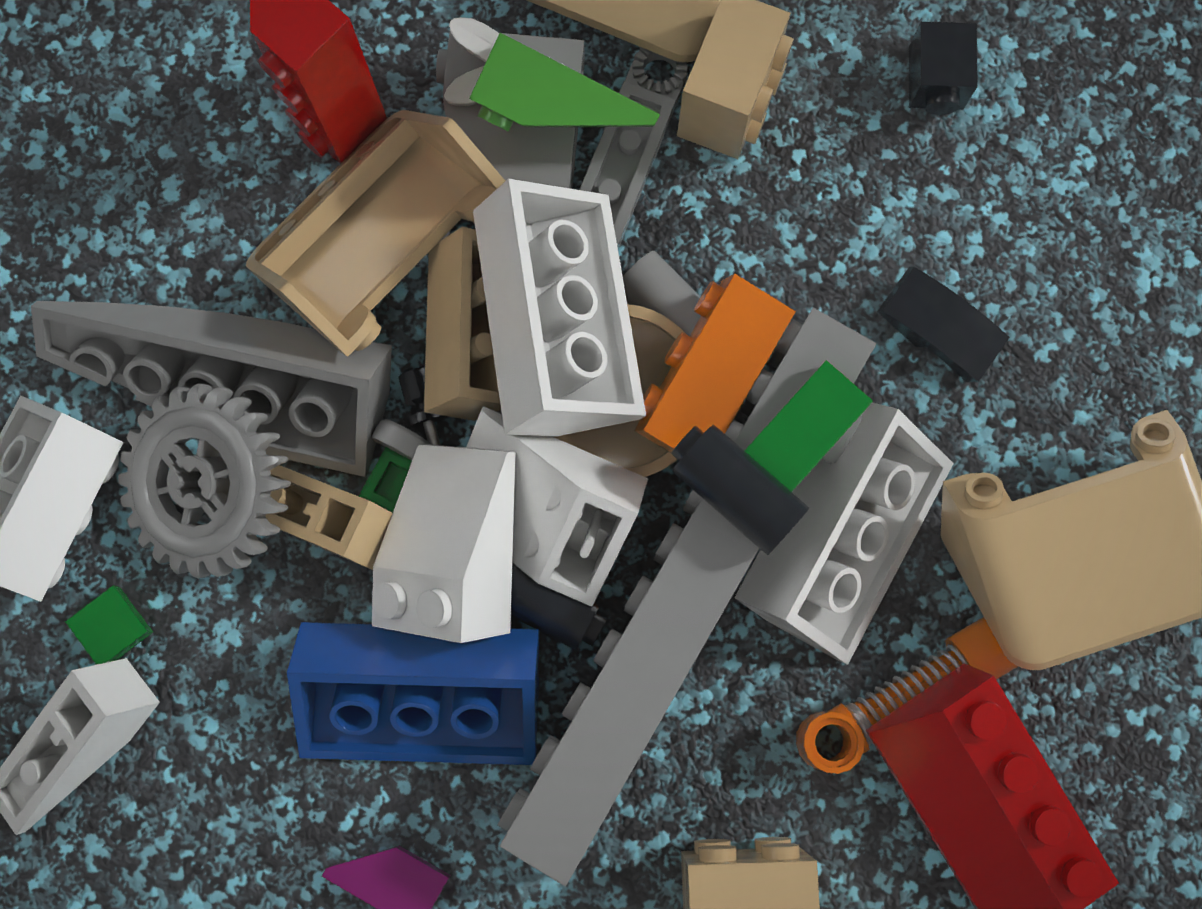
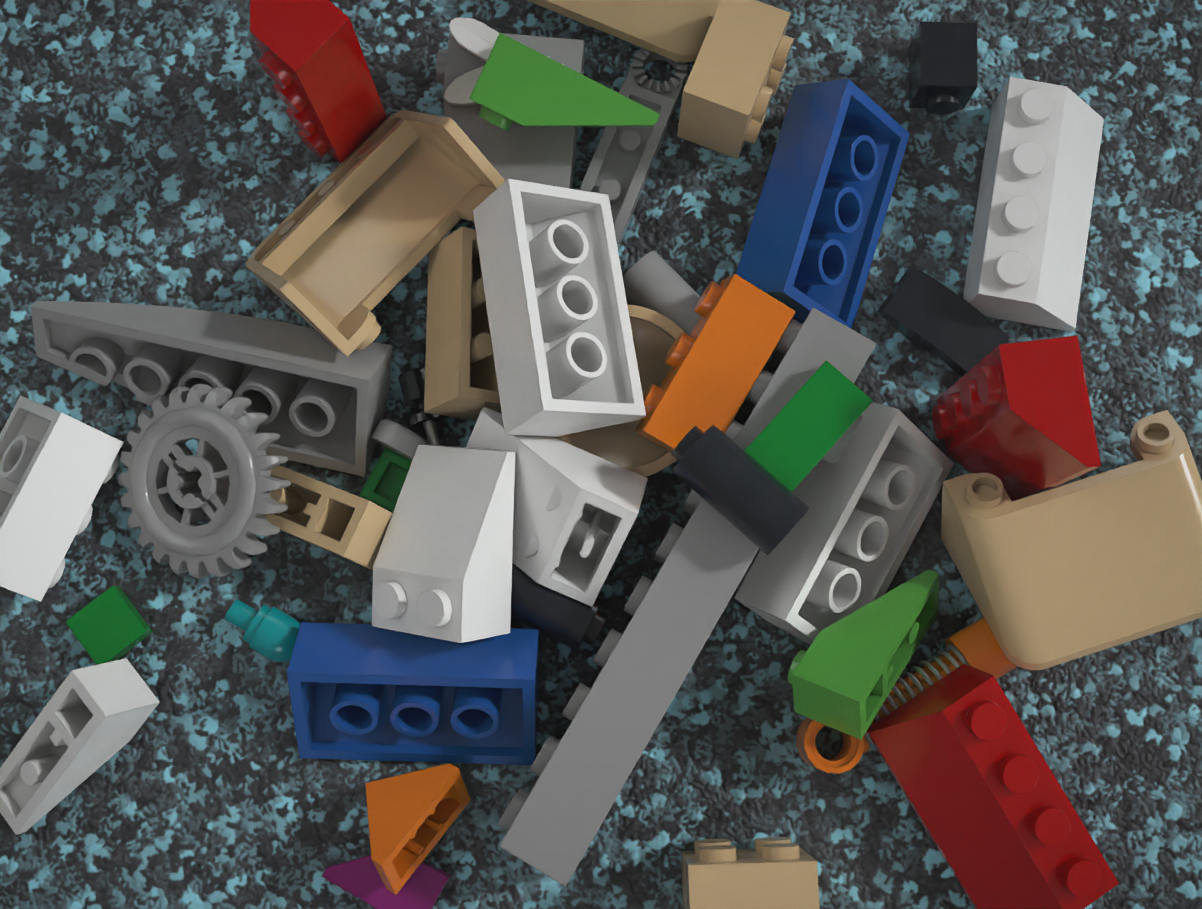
none -> teal cylinder [224,599,301,662]
none -> orange slope [365,763,471,895]
none -> blue slope [736,79,910,329]
none -> bright green slope [788,569,940,740]
none -> red slope [932,335,1101,501]
none -> white slope [963,77,1104,332]

